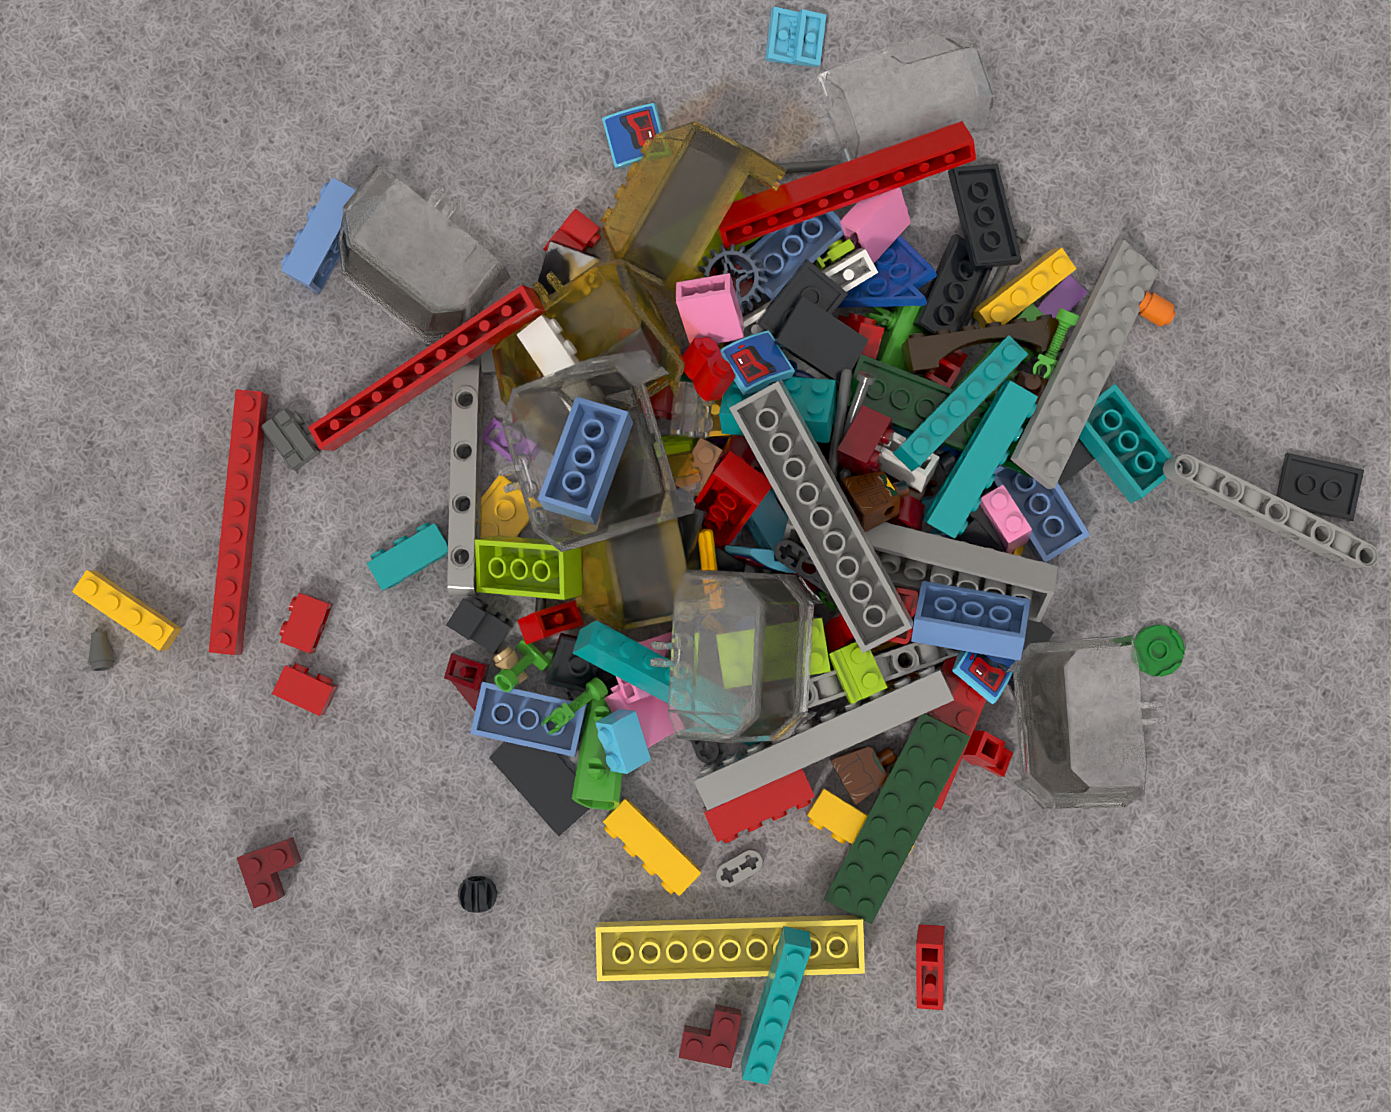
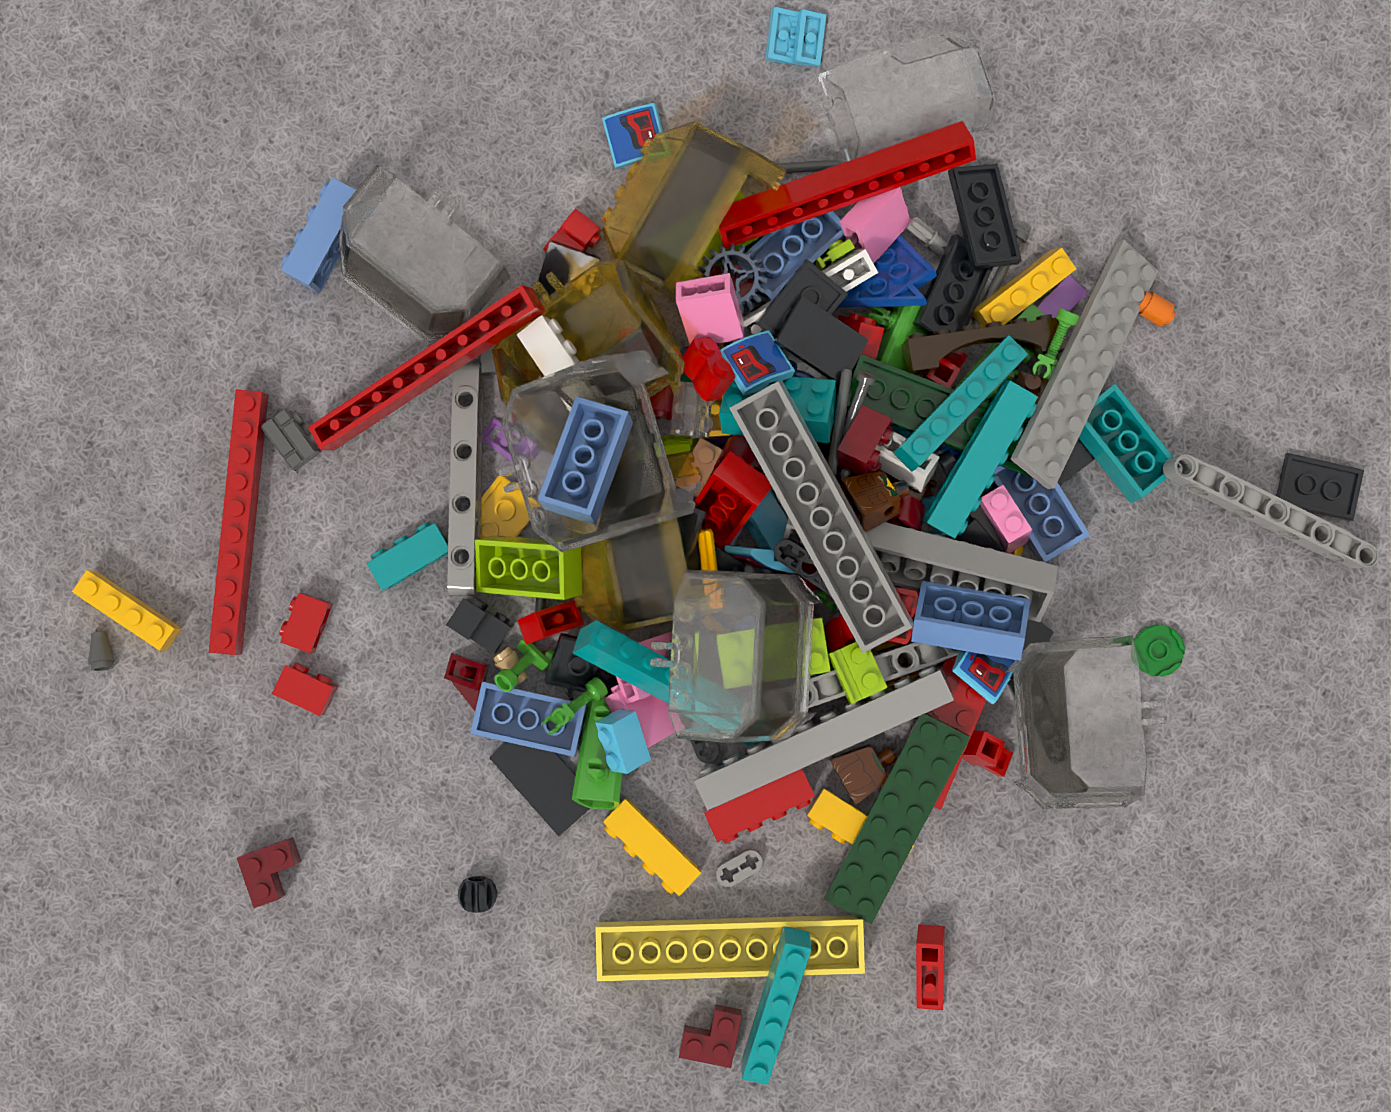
none -> light grey axle [907,217,948,258]

